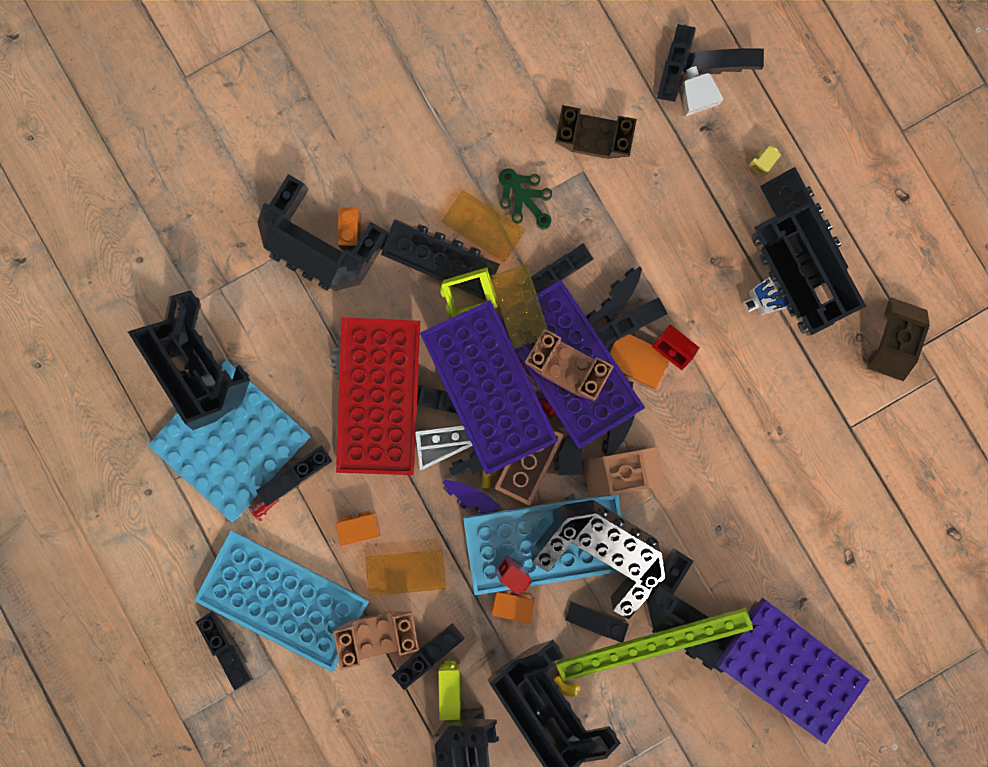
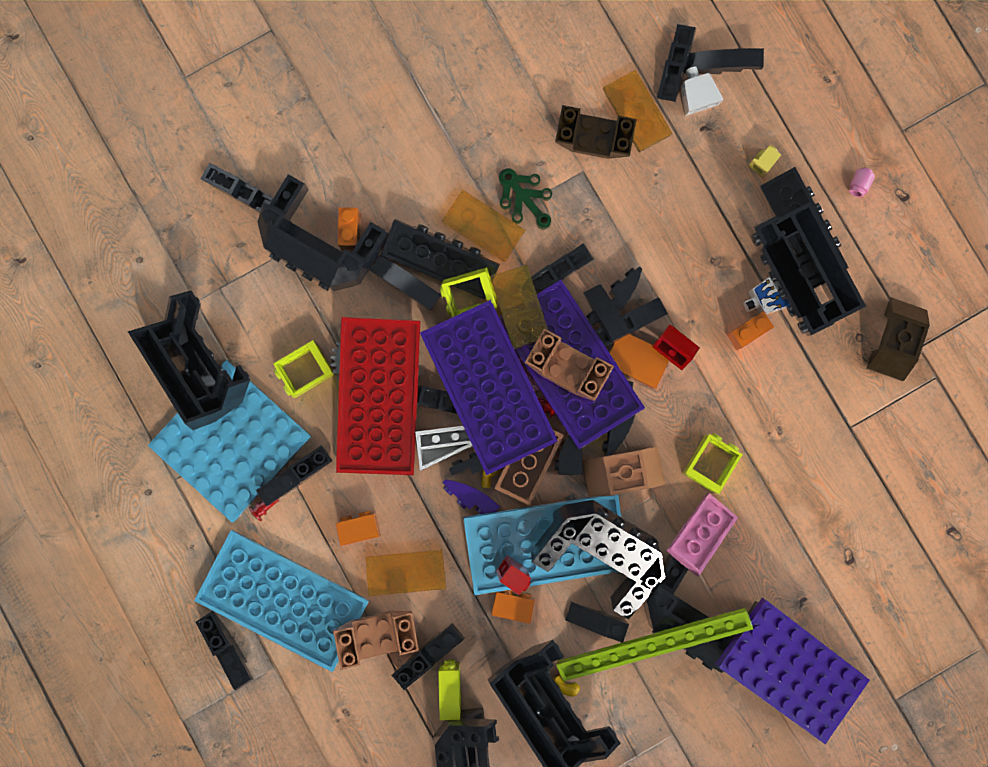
none -> black slope [200,163,273,213]
none -> neon yellow window [273,340,335,398]
none -> black slope [370,255,441,311]
none -> black slope [583,284,630,343]
none -> clear yellow tile [603,70,673,153]
none -> bright pink tile [666,492,738,576]
none -> neon yellow window [682,433,743,494]
none -> orange brick [726,311,774,350]
none -> bright pink brick [849,168,875,197]

